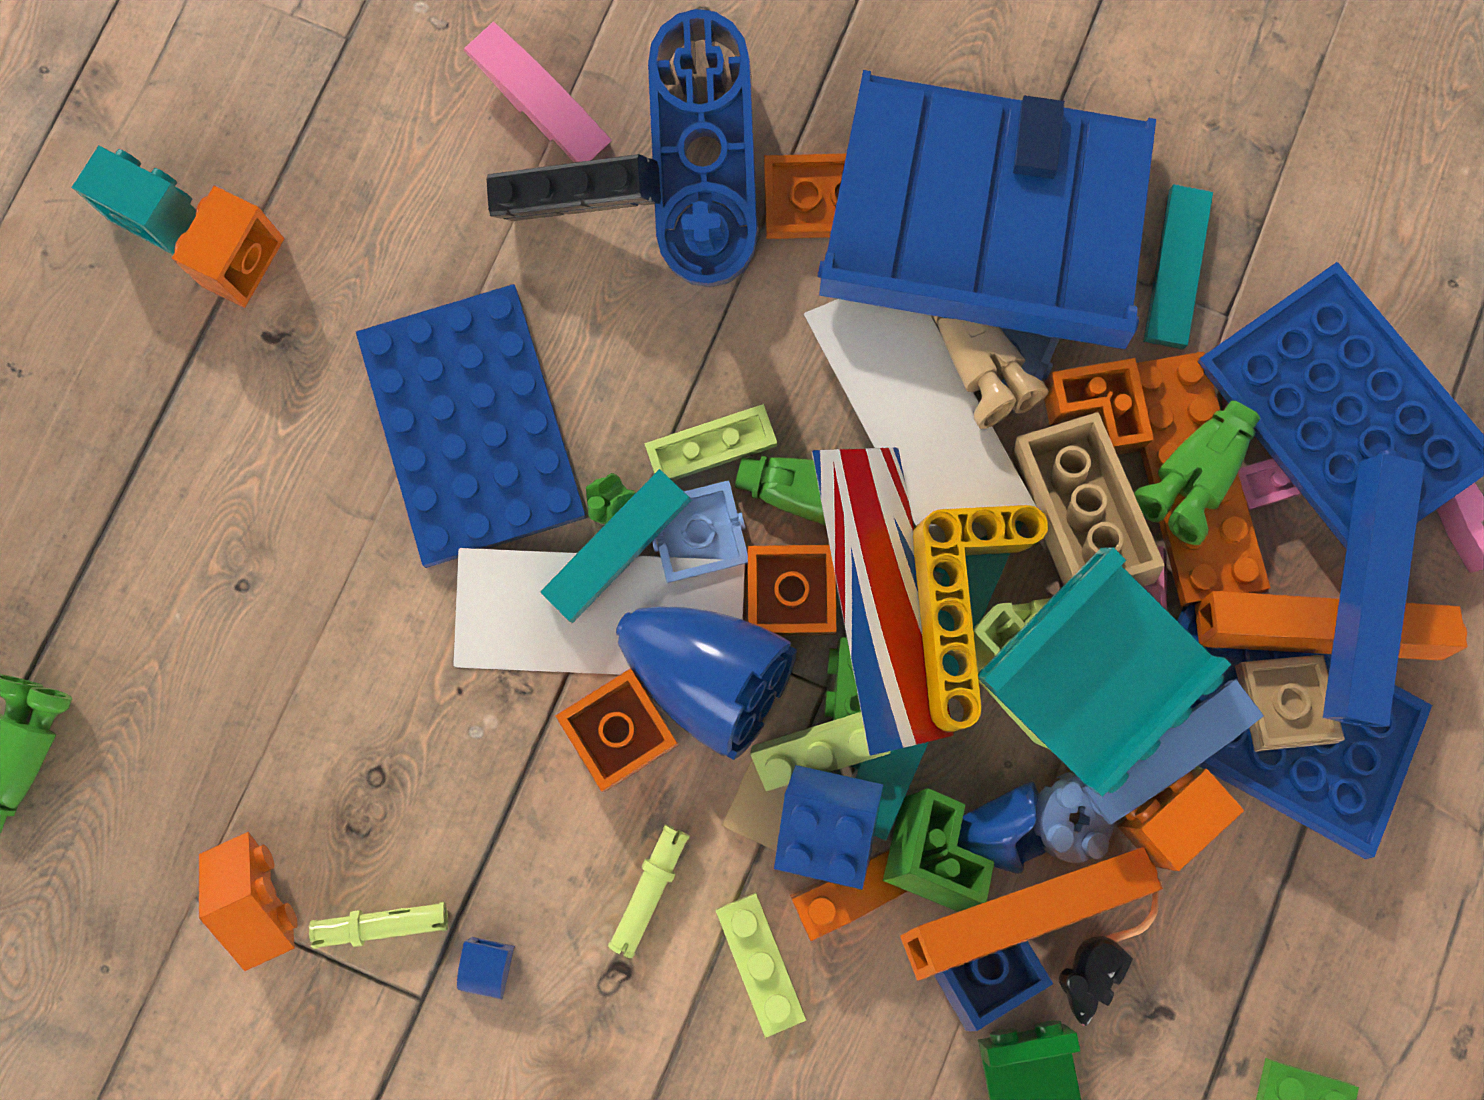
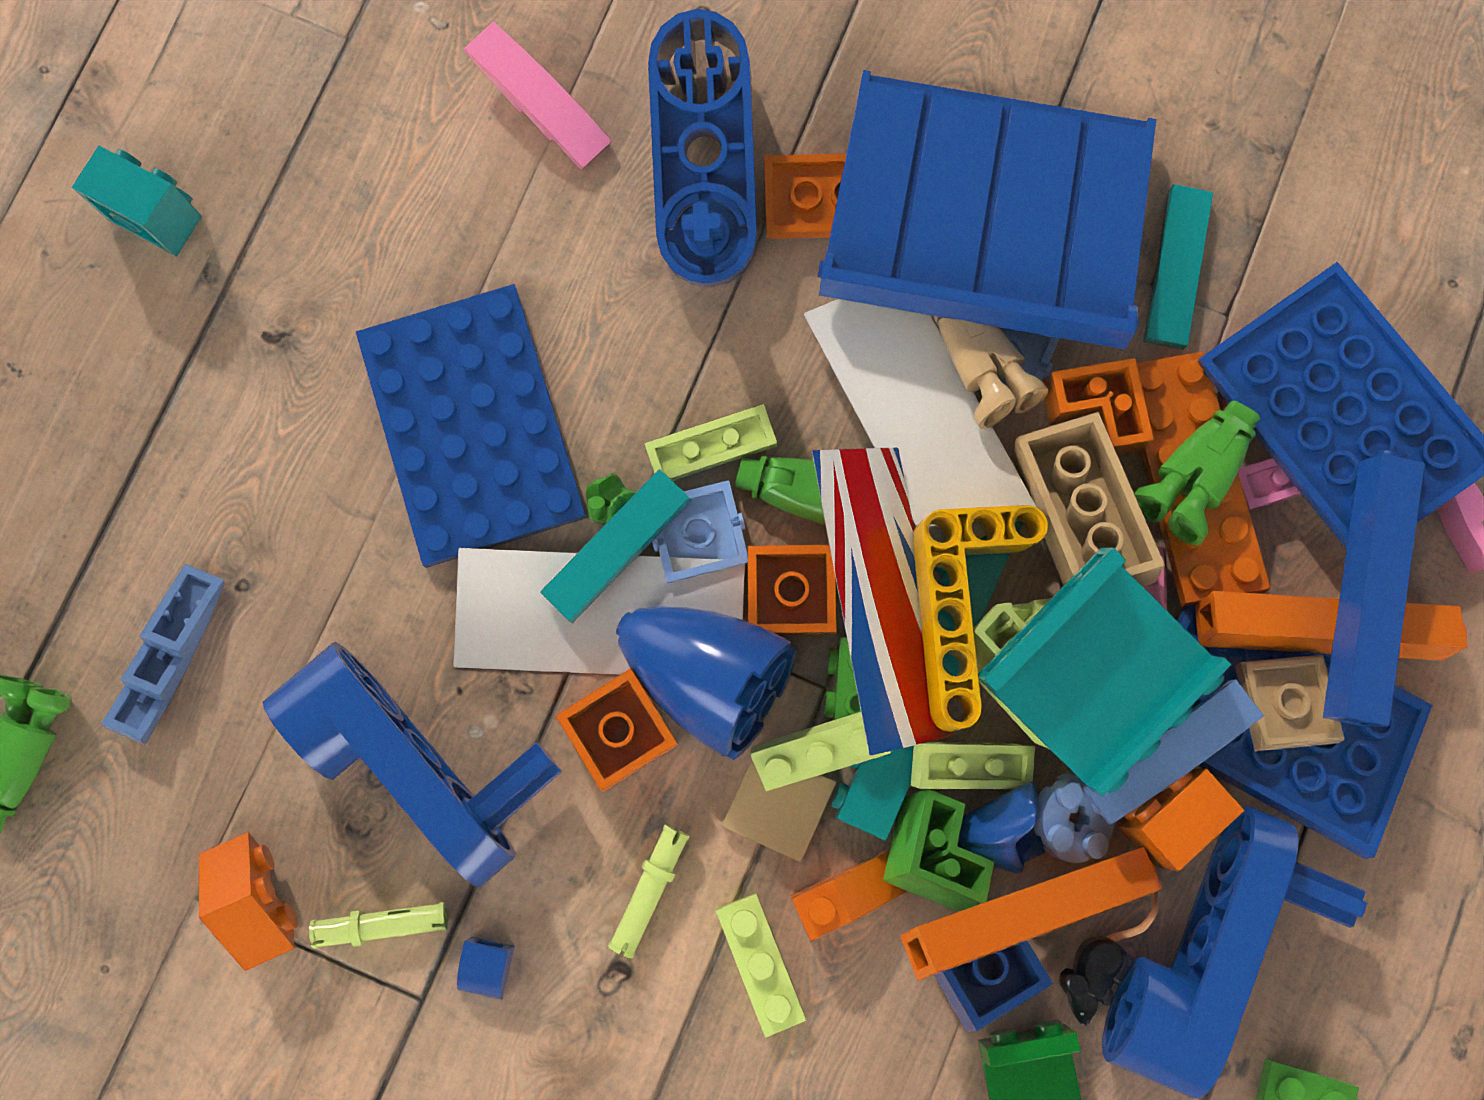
orange brick [171,186,285,308] -> none
black brick [486,154,661,221] -> none
blue brick [774,765,884,890] -> none
dark blue tile [1013,95,1065,179] -> none
none -> medium blue slope [101,564,225,745]
none -> blue beam [263,642,562,887]
none -> yellowish green plate [911,741,1035,789]
none -> blue beam [1102,805,1367,1099]

